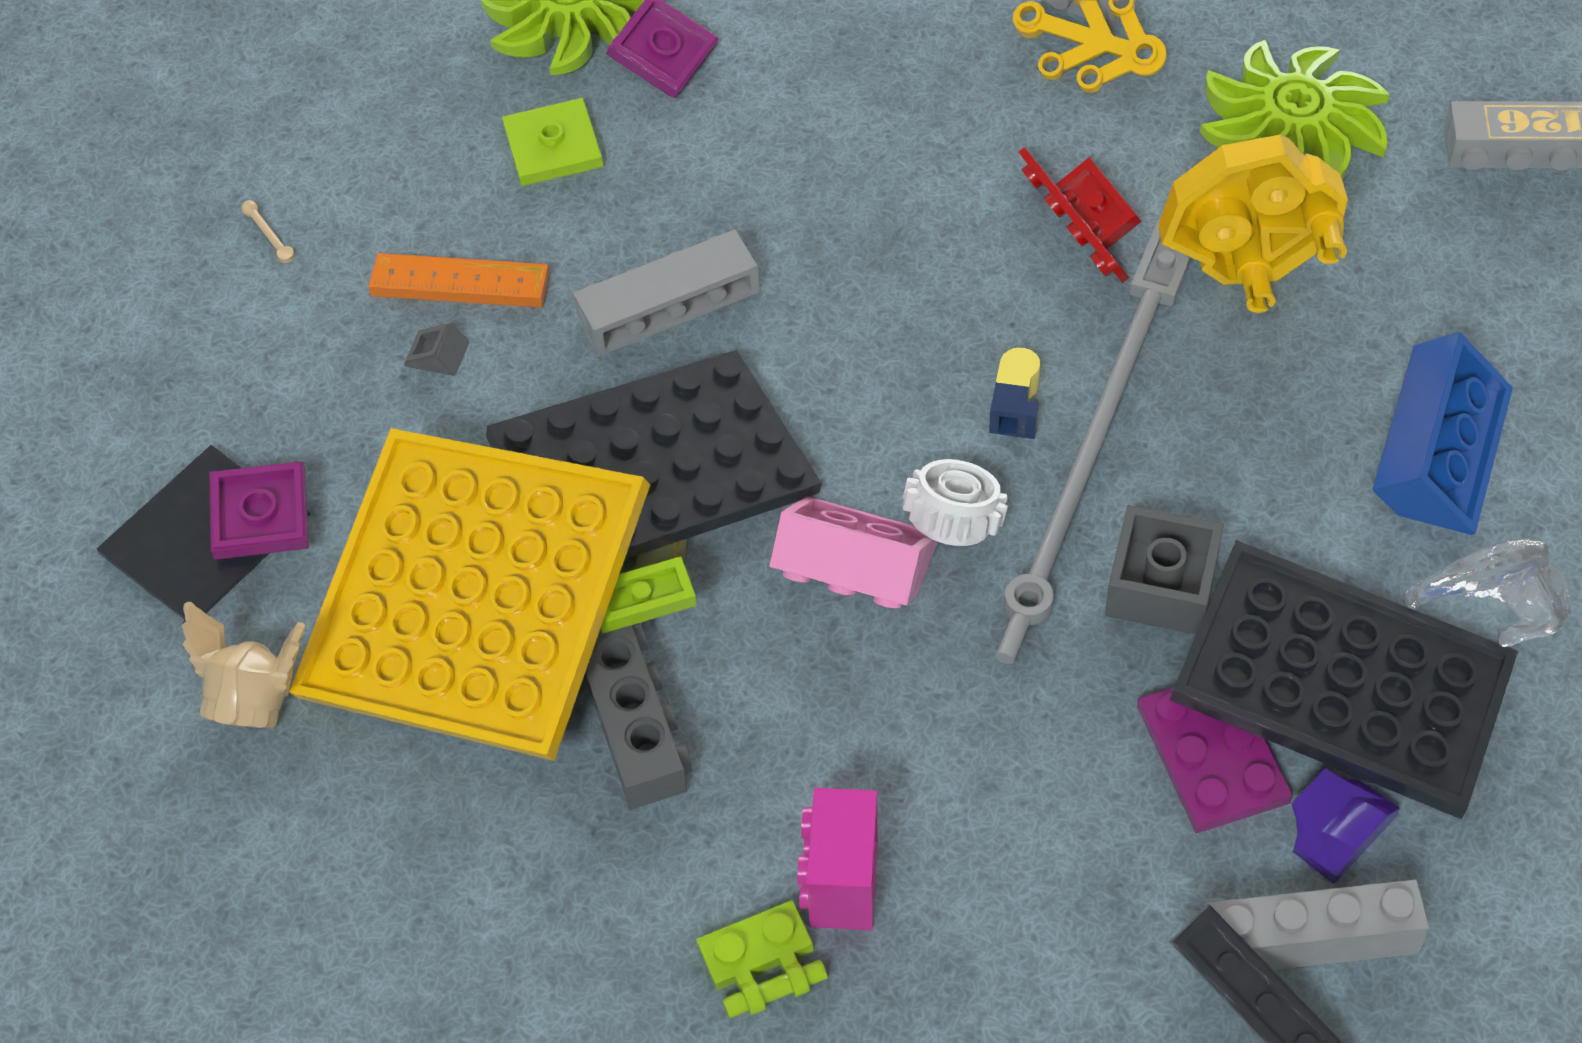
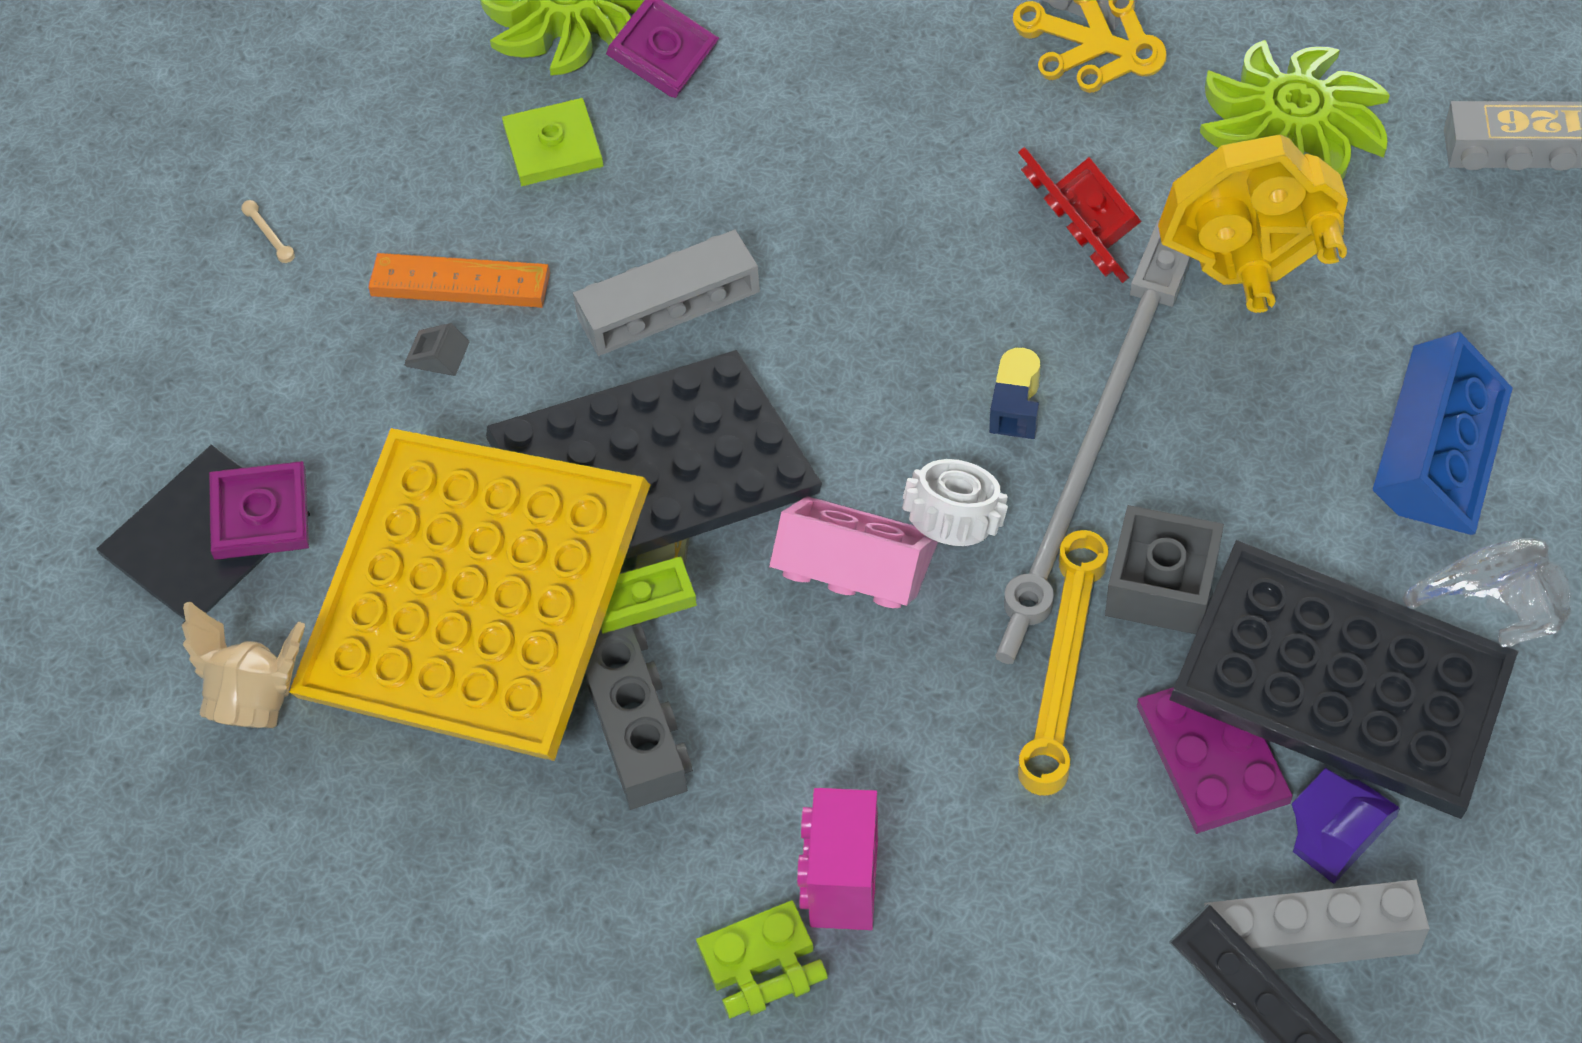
none -> yellow piece [1018,530,1108,796]

